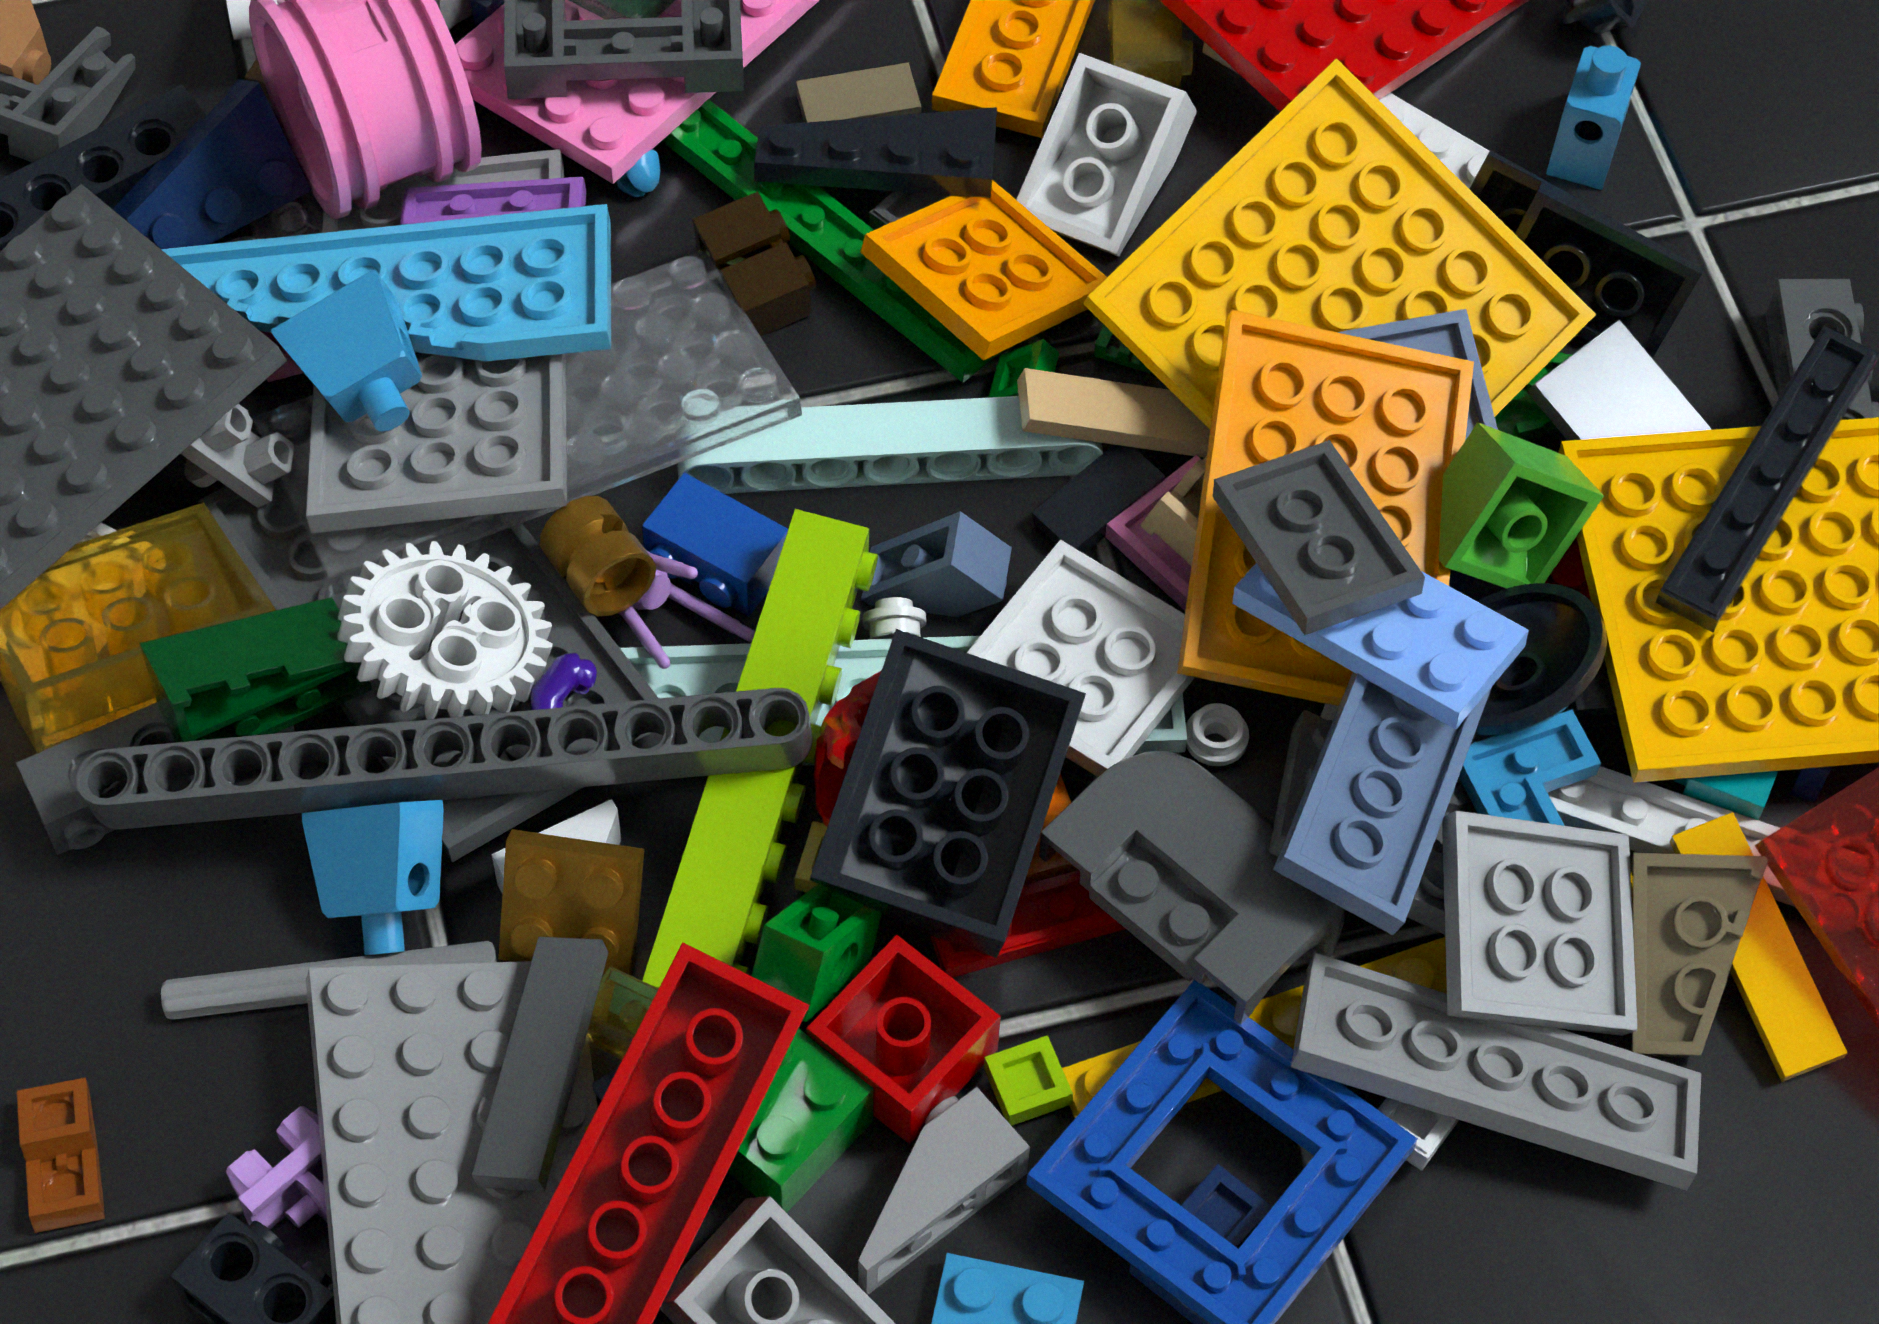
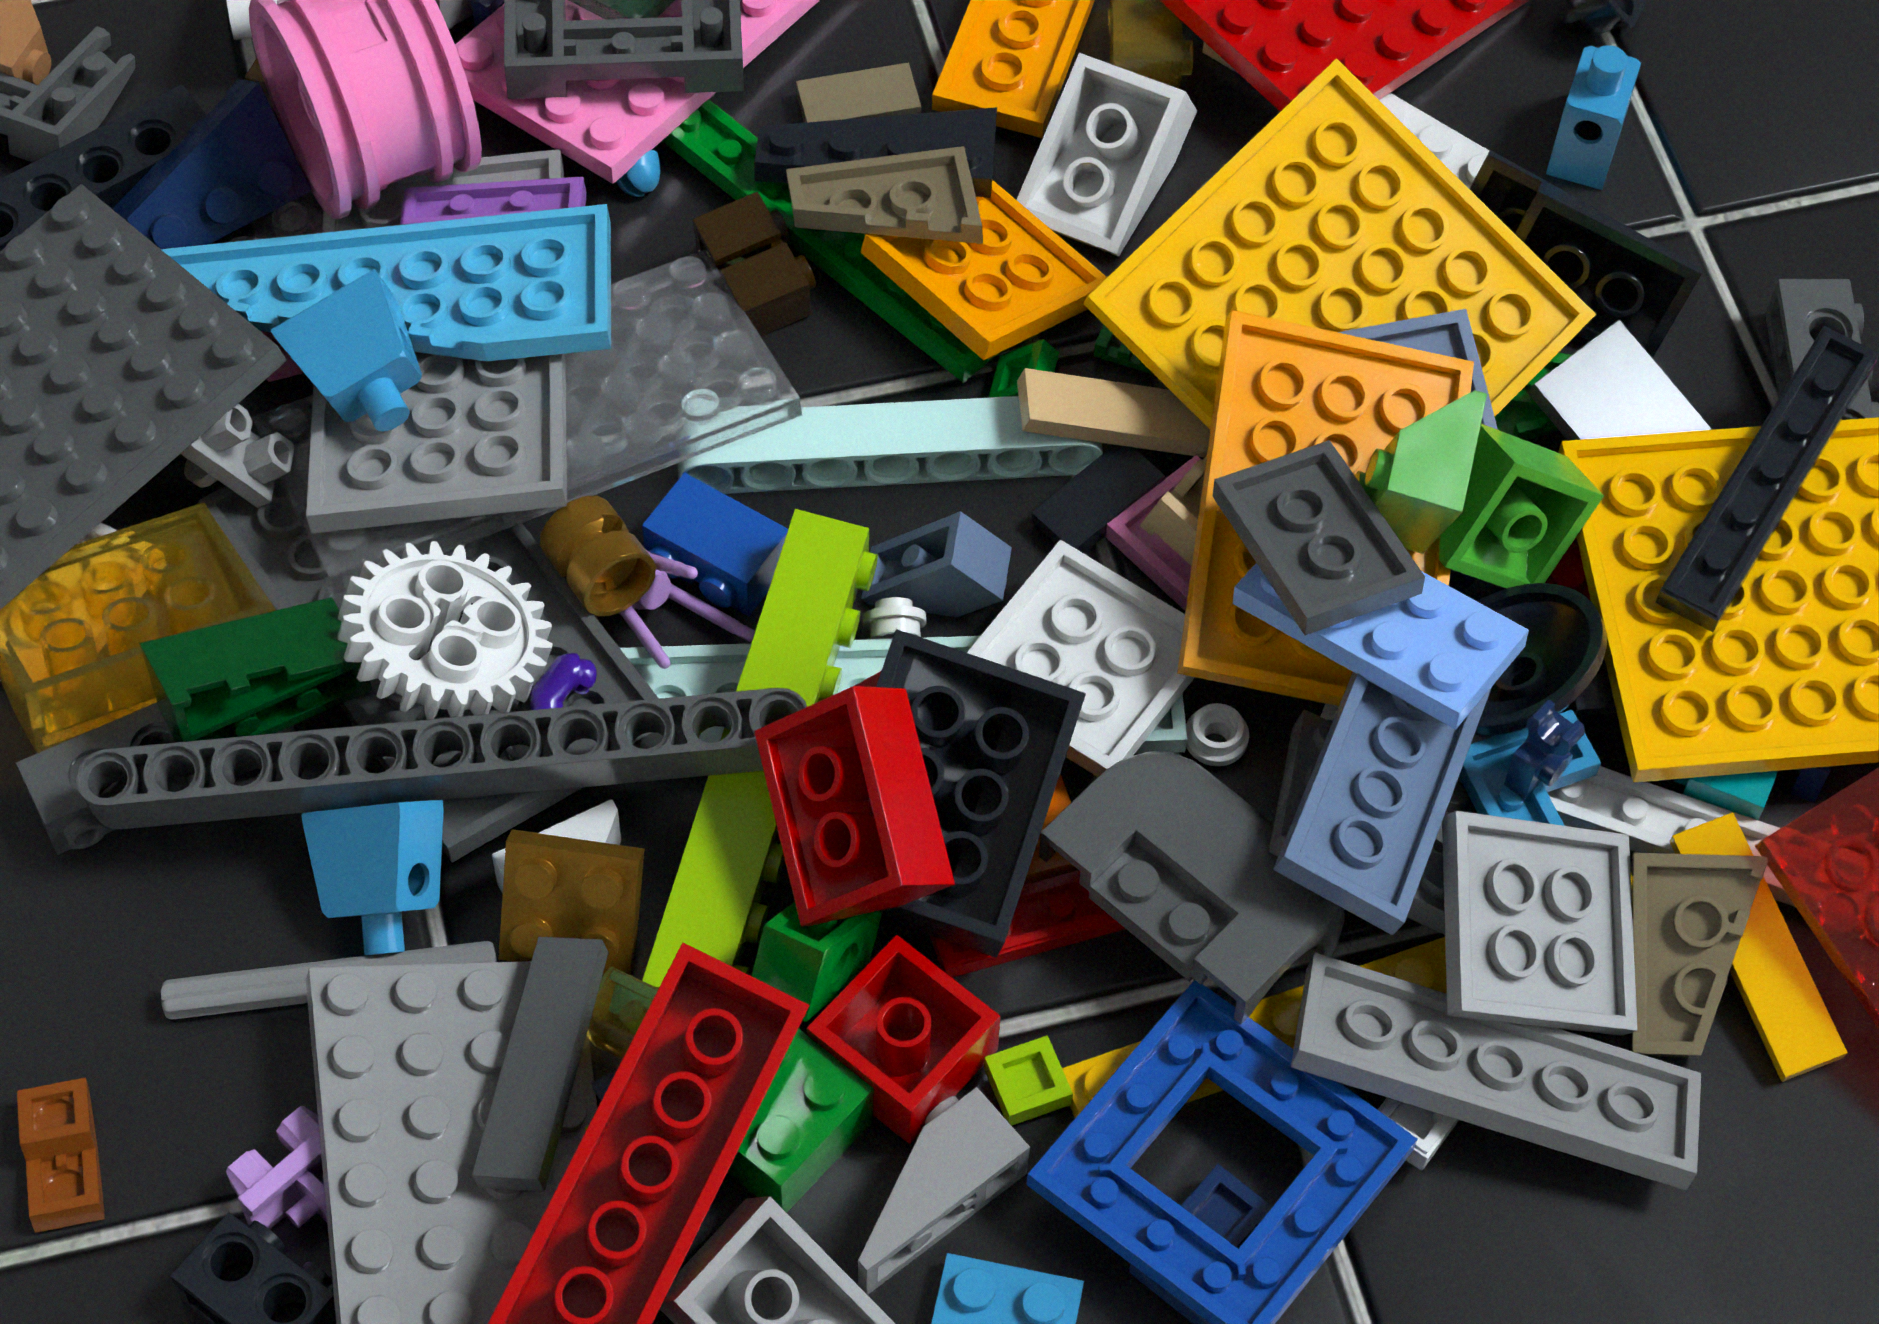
none -> red slope [754,686,955,926]
none -> dark tan wing [786,146,983,244]
none -> slope [1355,390,1487,554]
none -> dark blue plate [1504,699,1585,800]

